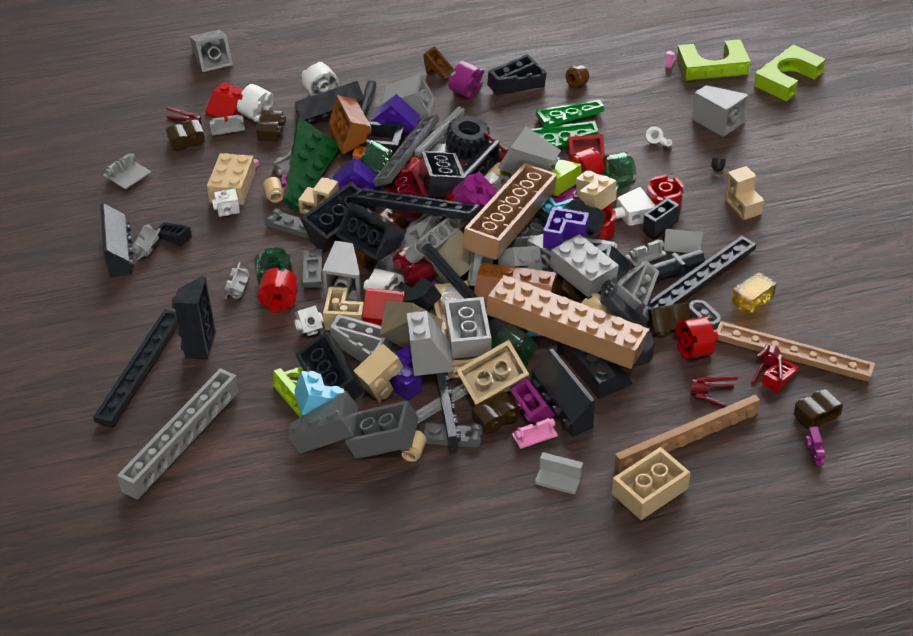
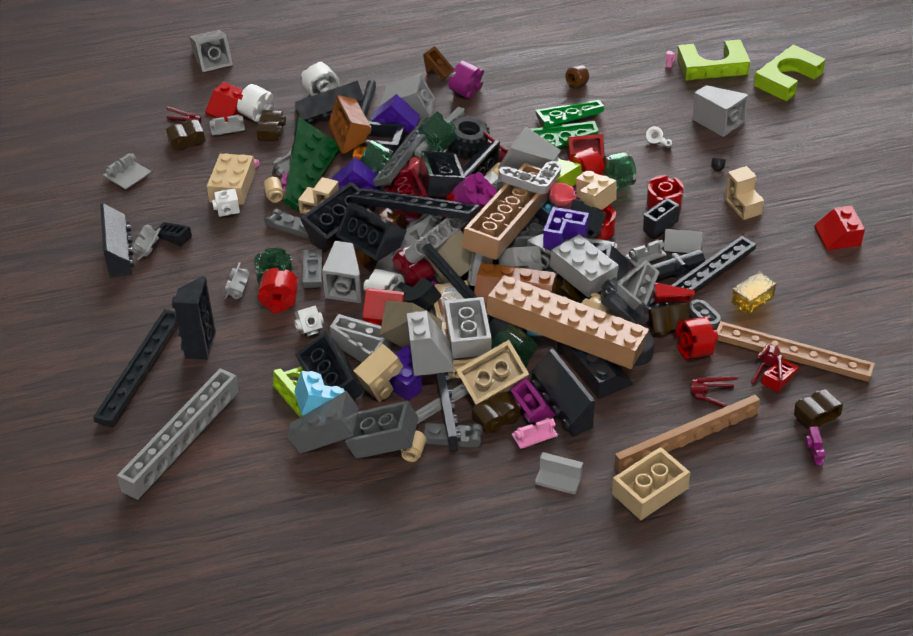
tan brick [323,287,364,330] -> none
black wedge [487,54,547,95] -> none
white torso [613,187,655,226] -> none
none -> clear green brick [418,111,458,152]
none -> light grey beam [498,161,562,194]
none -> coral hair [549,183,577,208]
none -> red slope [653,283,695,303]
none -> red slope [814,206,865,251]

